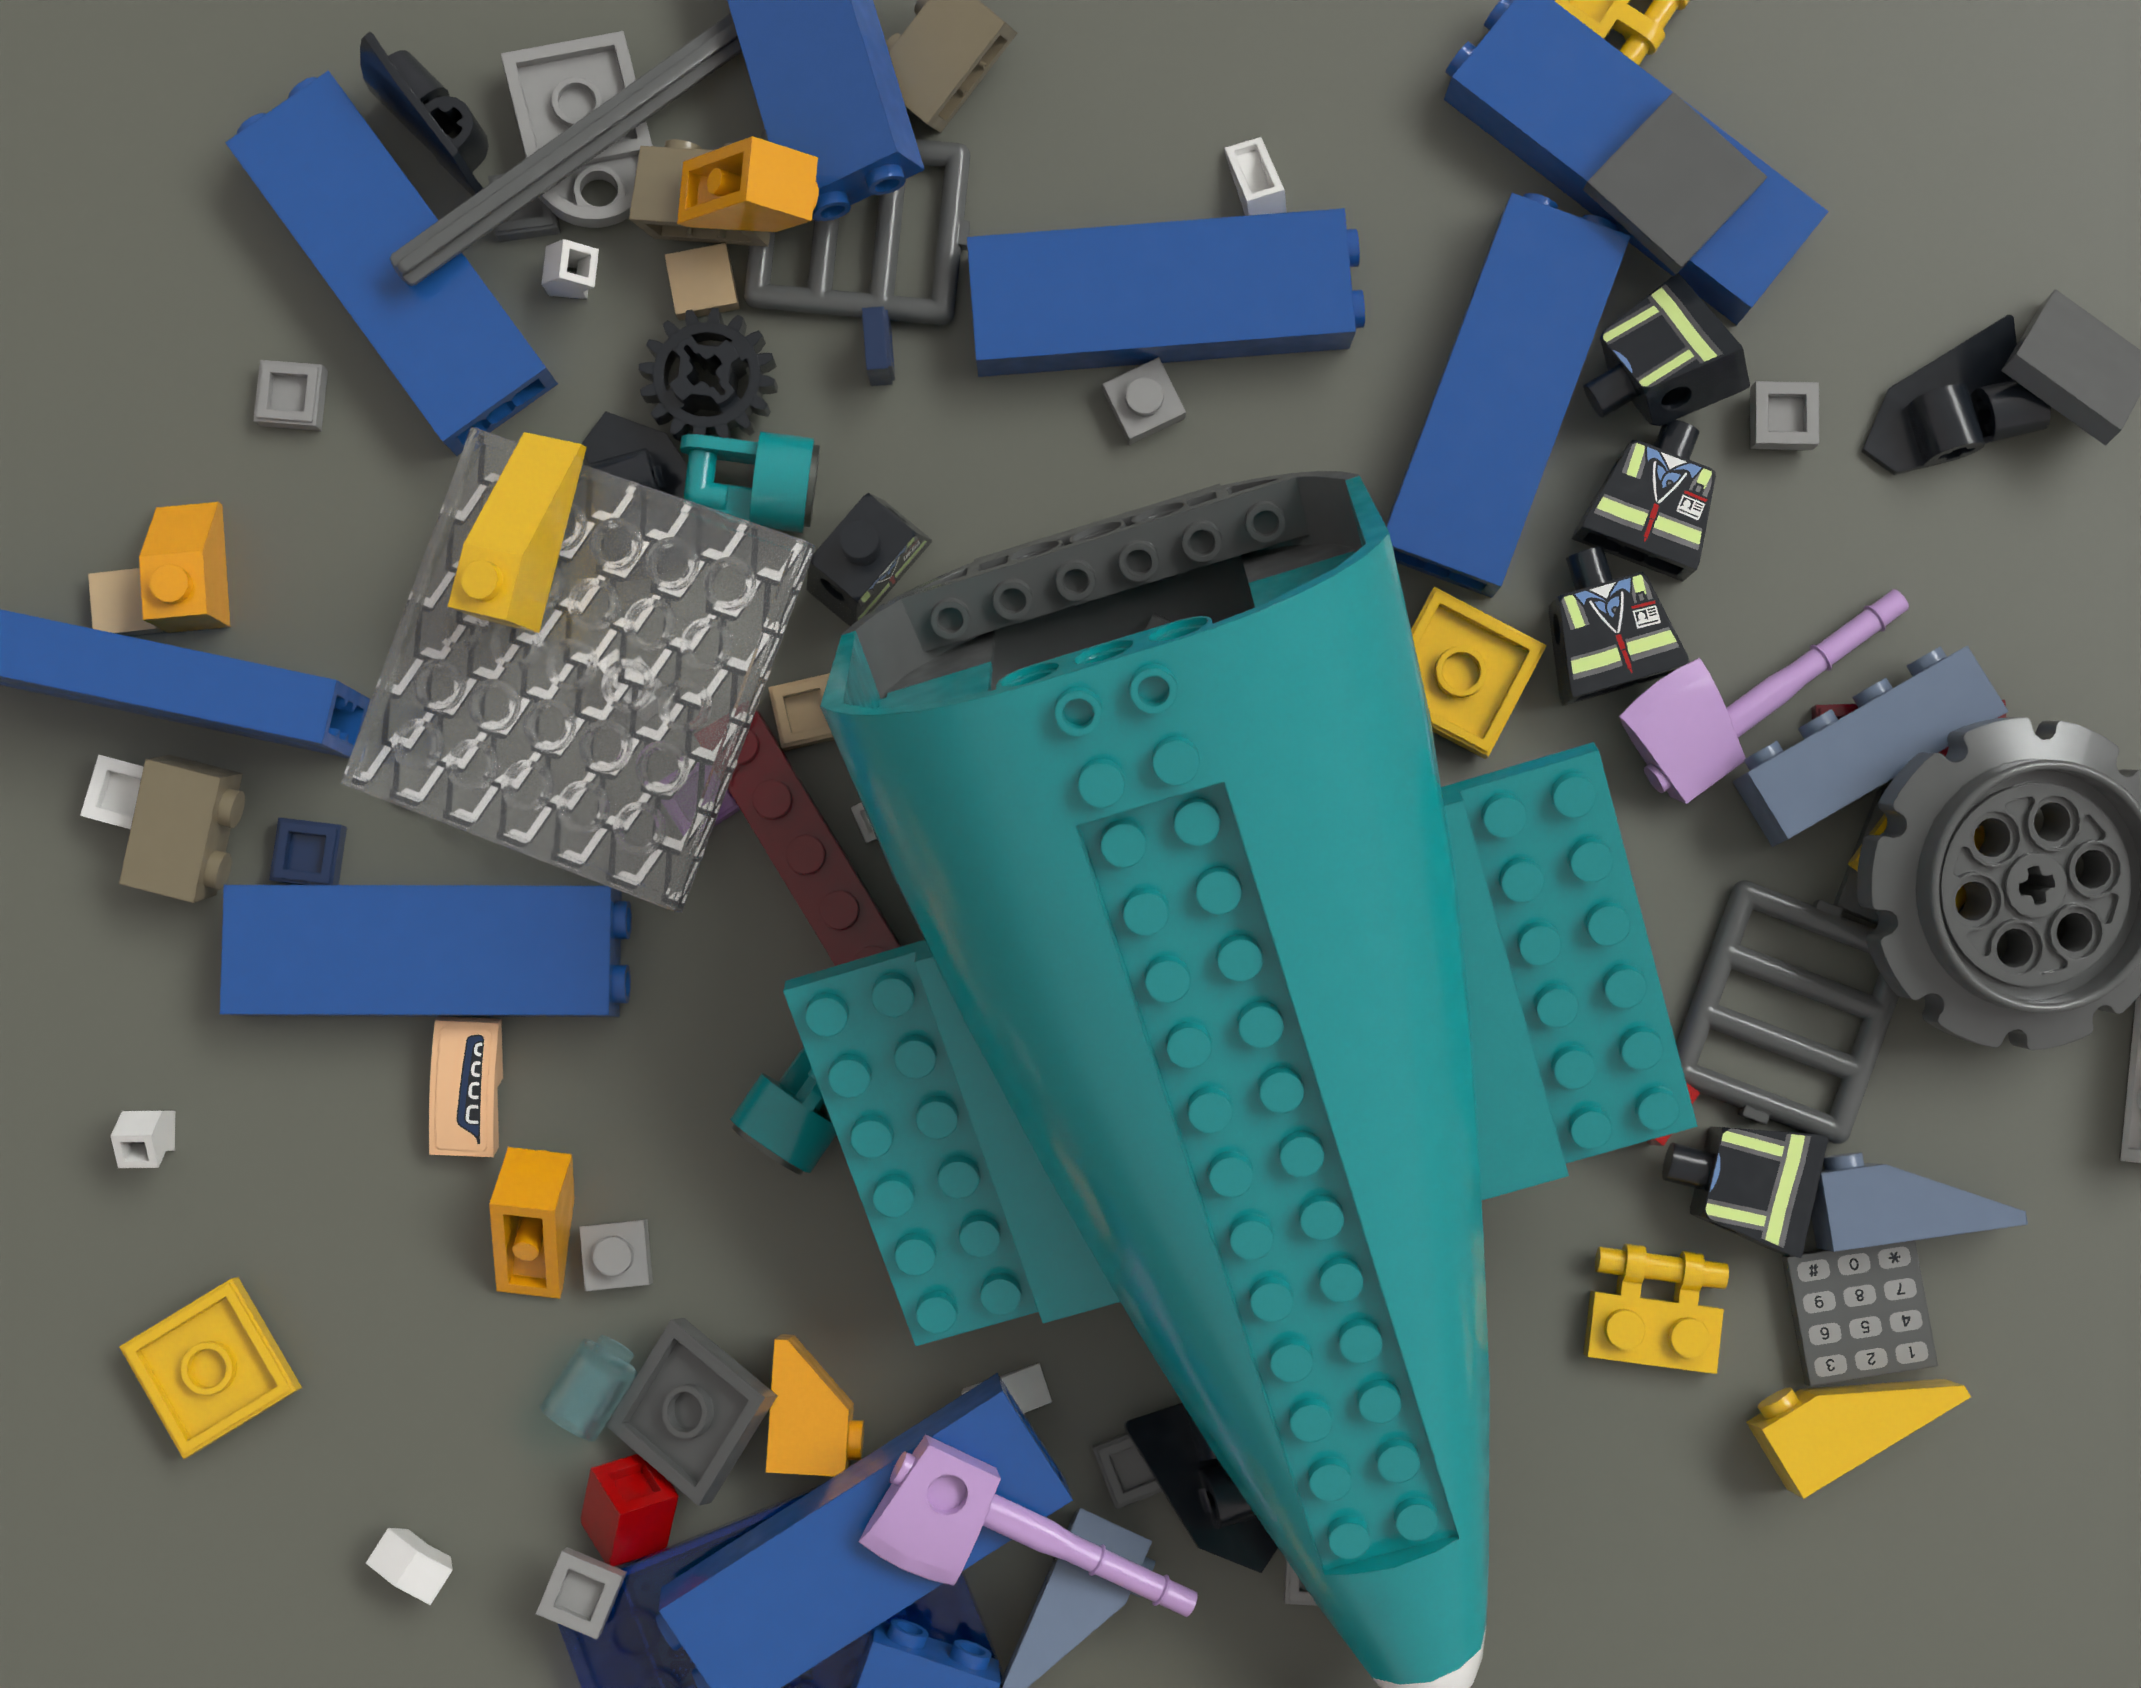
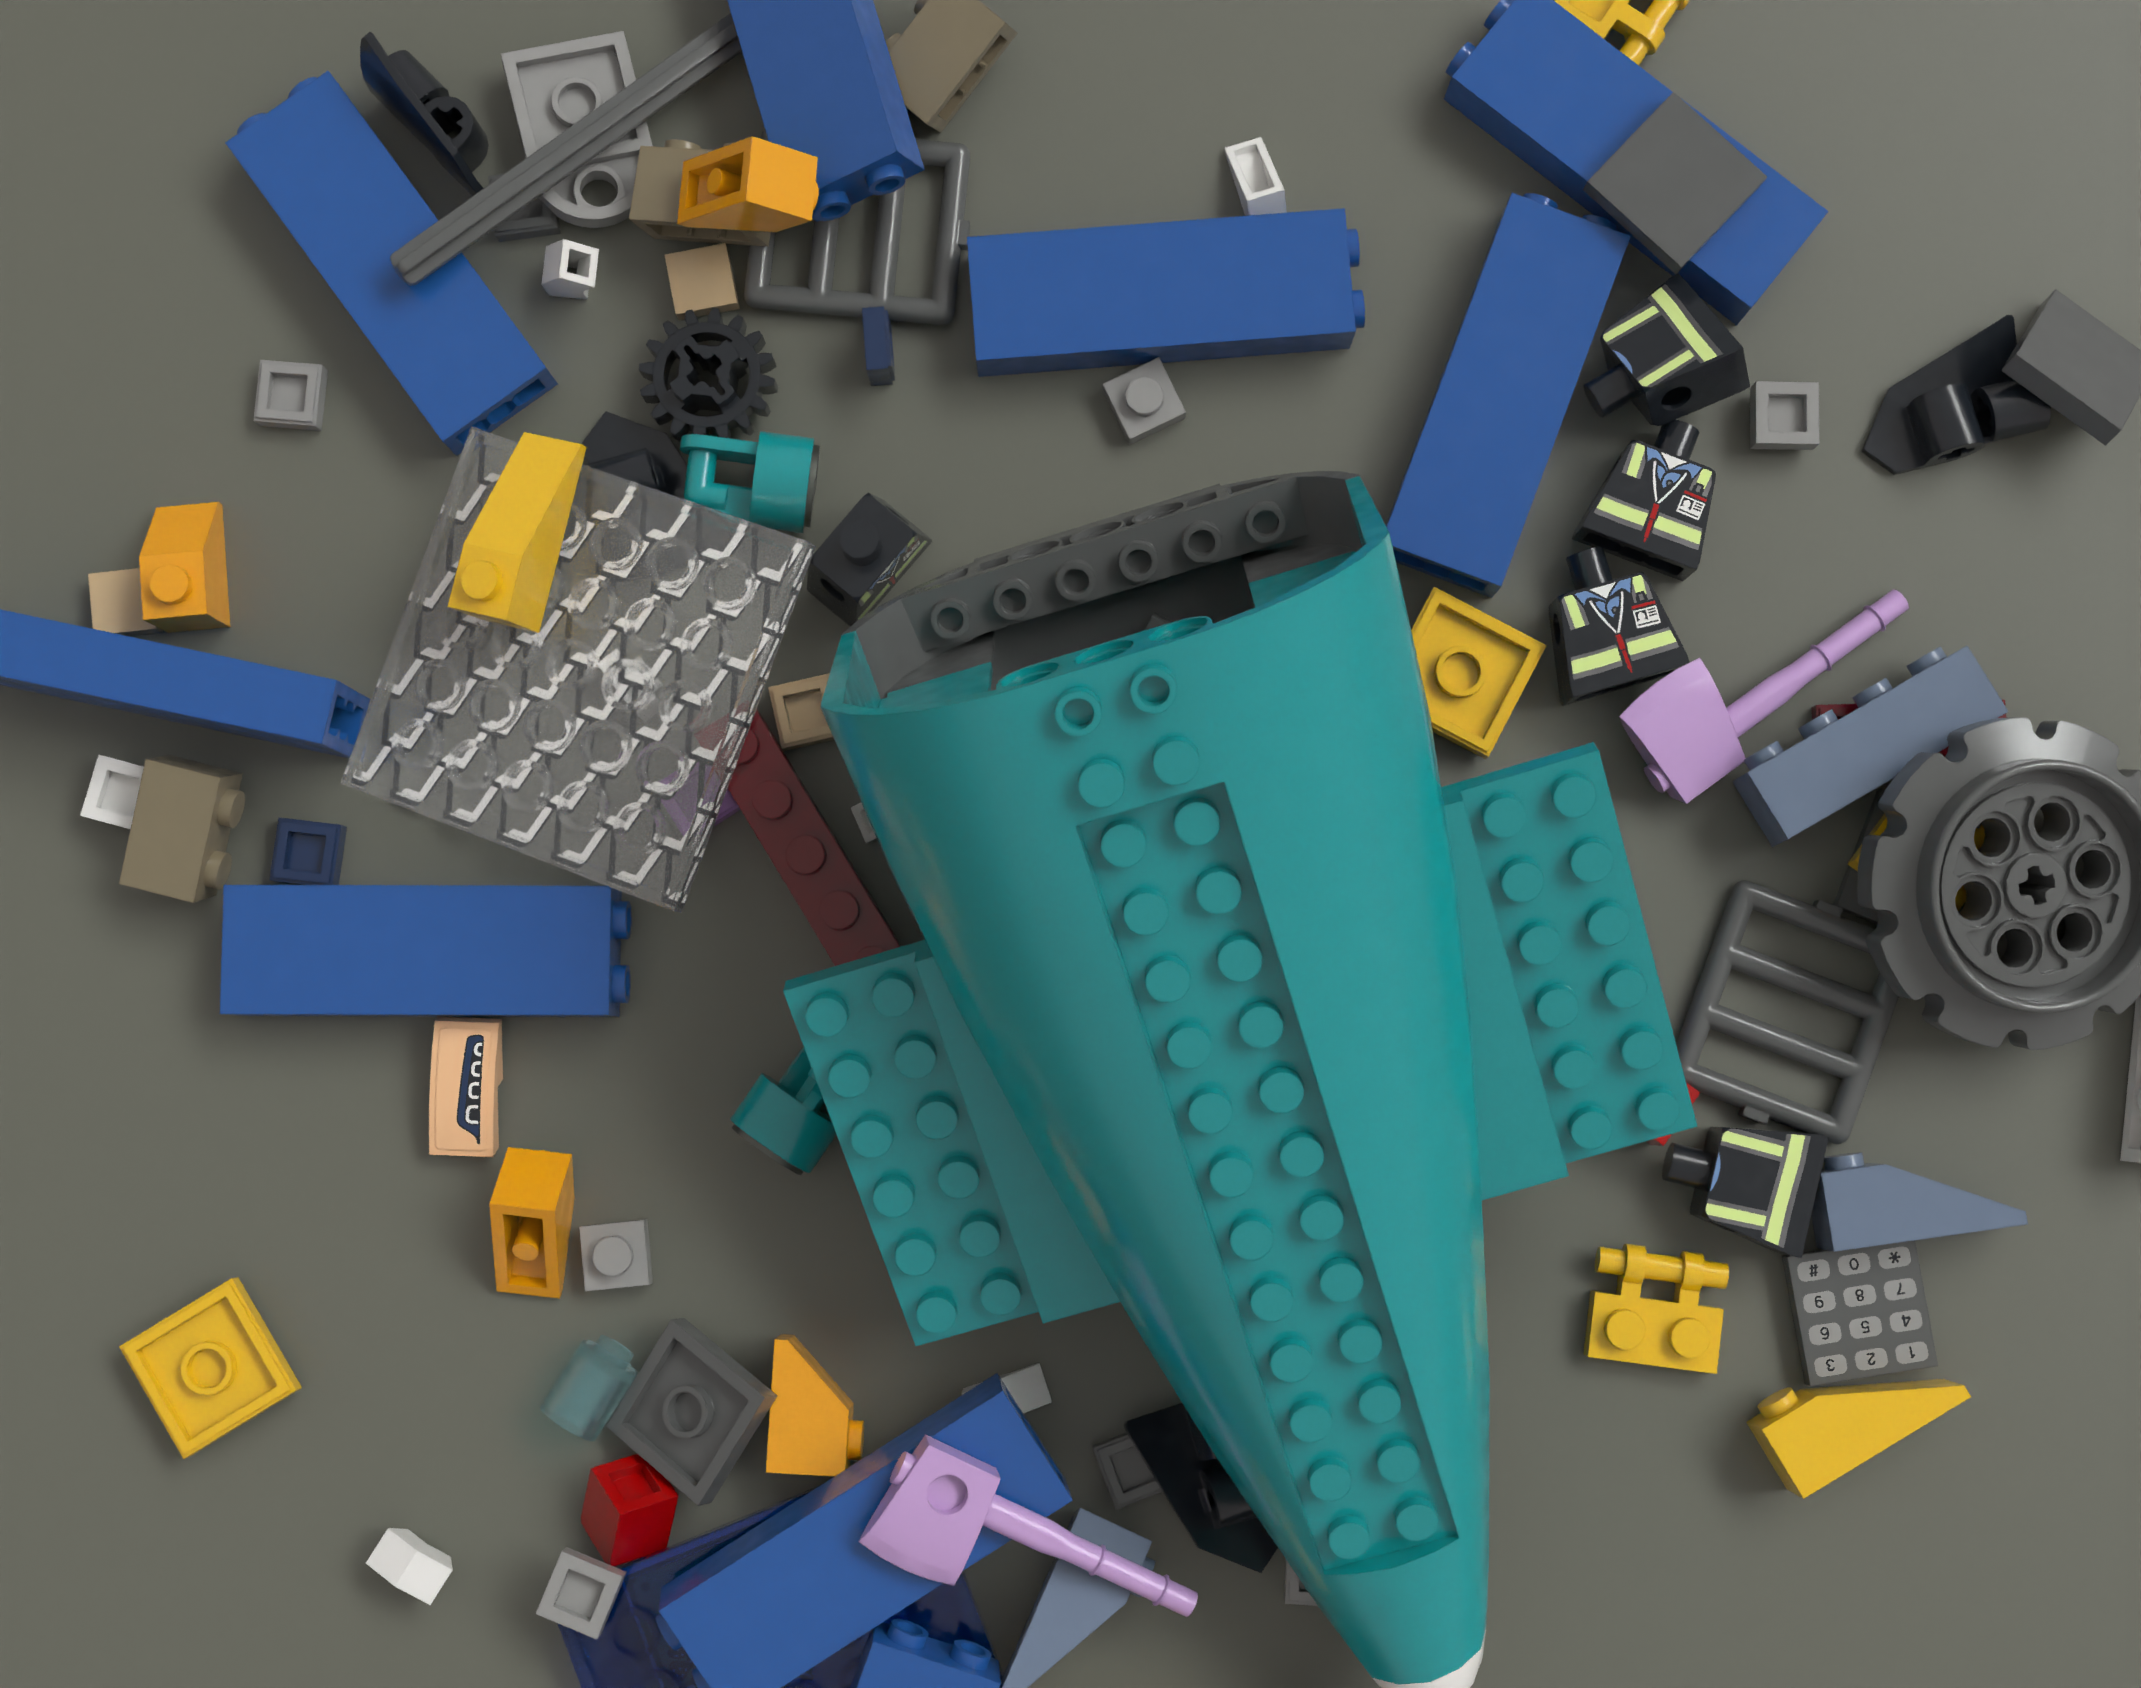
white piece [111,1111,176,1168] -> none

